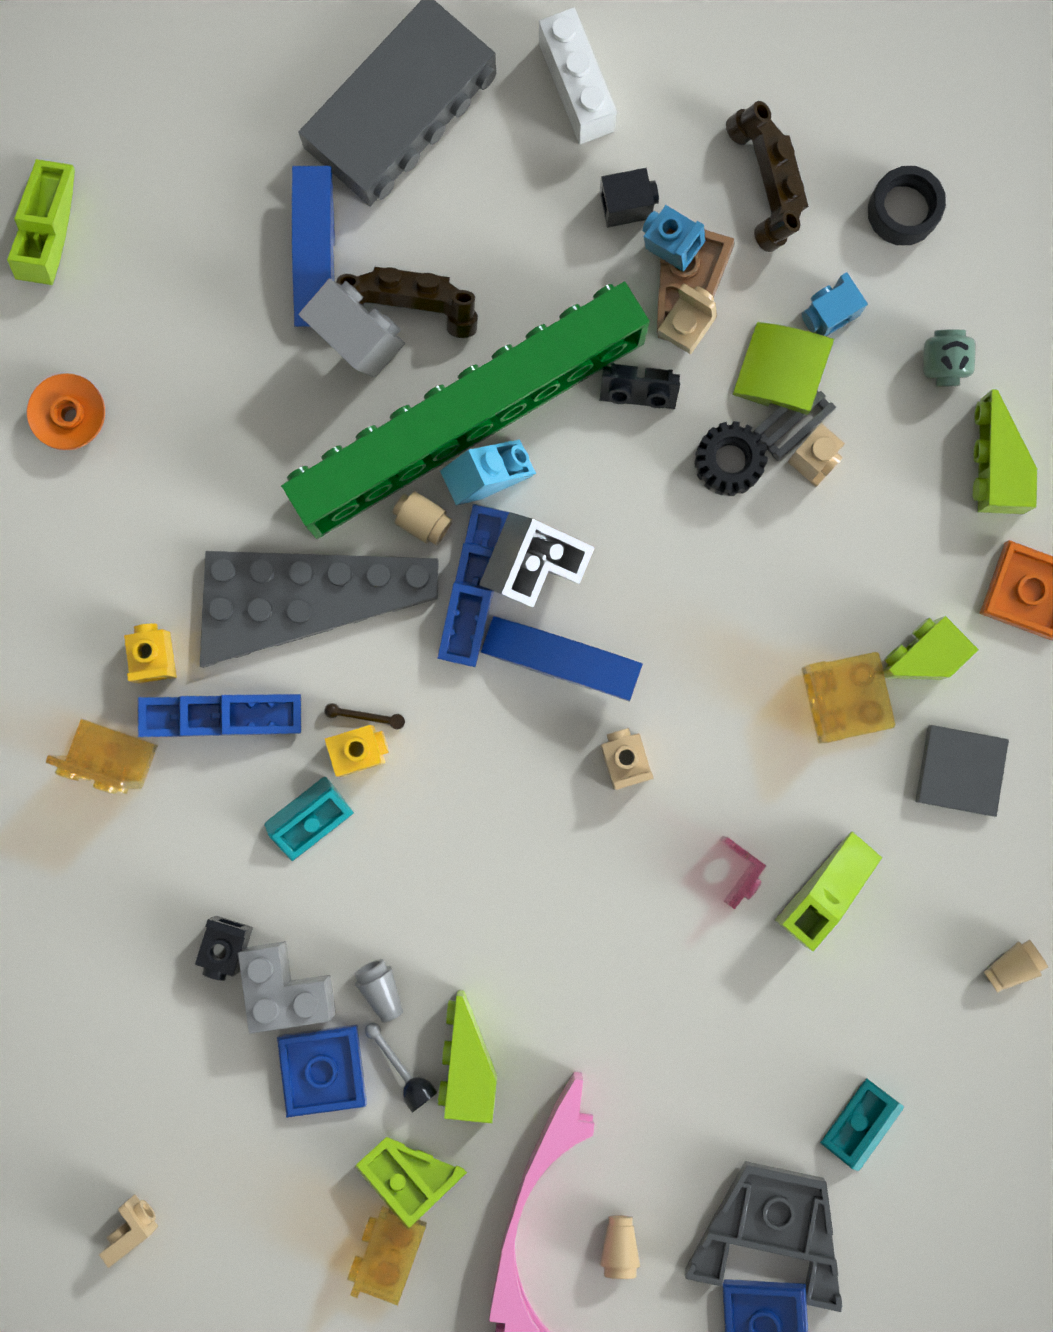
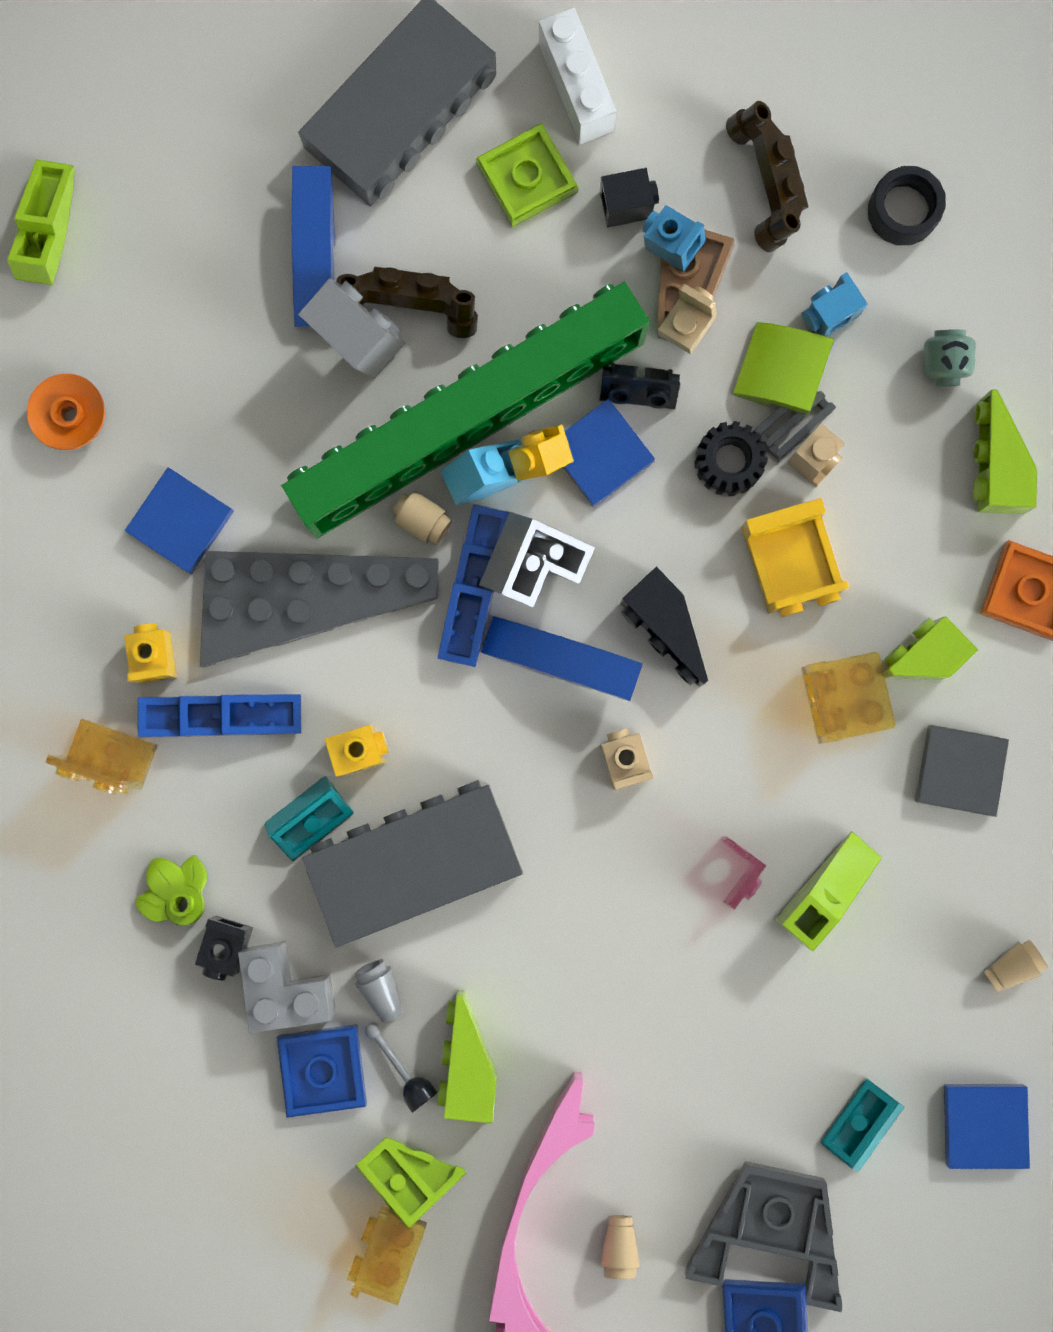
tan bracket [99,1195,158,1268] -> none
dark brown hinge [324,703,405,729] -> none
none -> blue tile [124,467,234,574]
none -> lime plate [135,855,207,926]
none -> dark grey brick [302,780,523,948]
none -> lime tile [476,123,579,227]
none -> yellow brick [508,424,574,481]
none -> blue tile [563,399,655,507]
none -> black slope [620,566,708,687]
none -> yellow panel [741,497,849,618]
none -> blue tile [944,1084,1030,1169]

